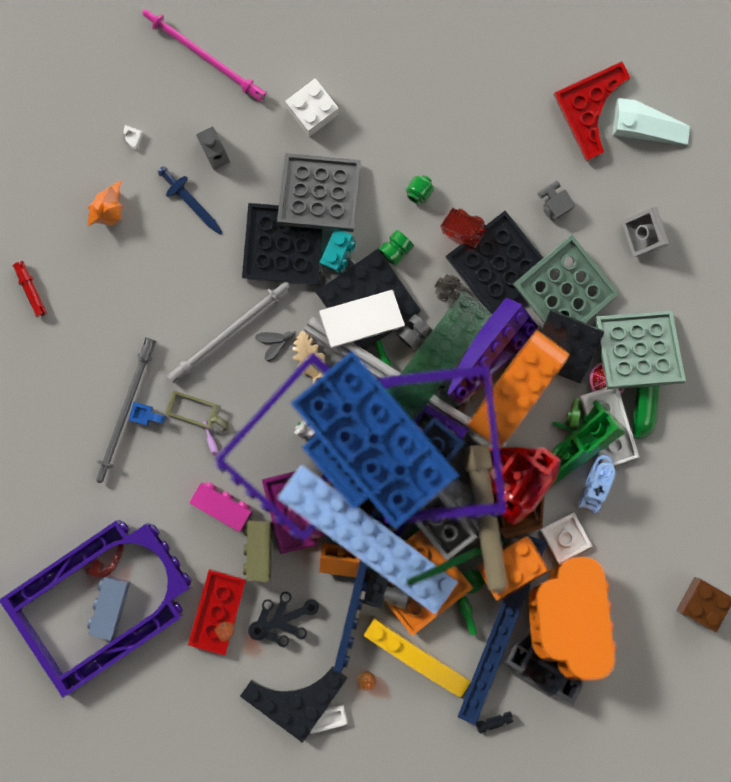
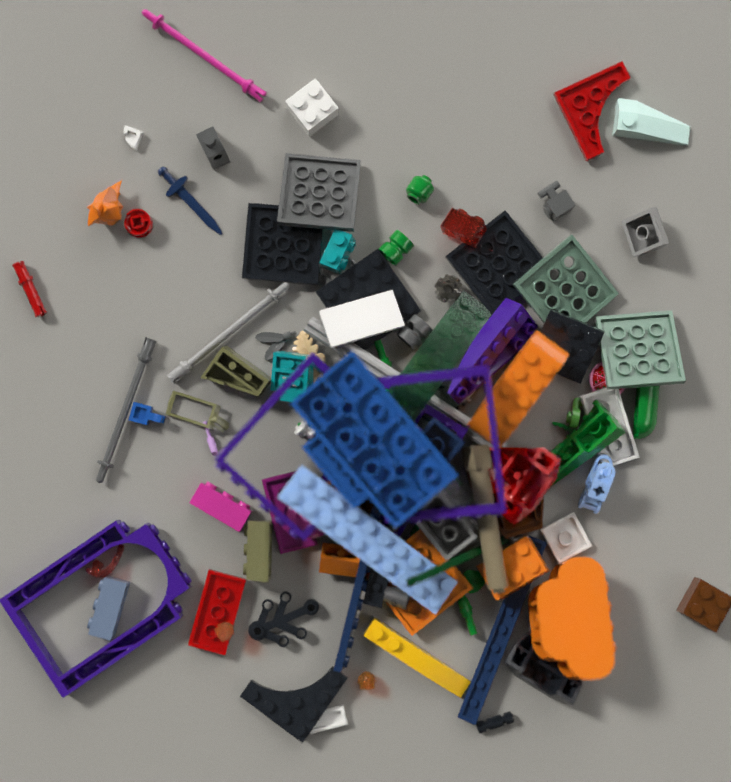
none -> red wheel [124,209,153,238]
none -> olive wedge [201,346,271,396]
none -> teal piece [270,351,314,402]

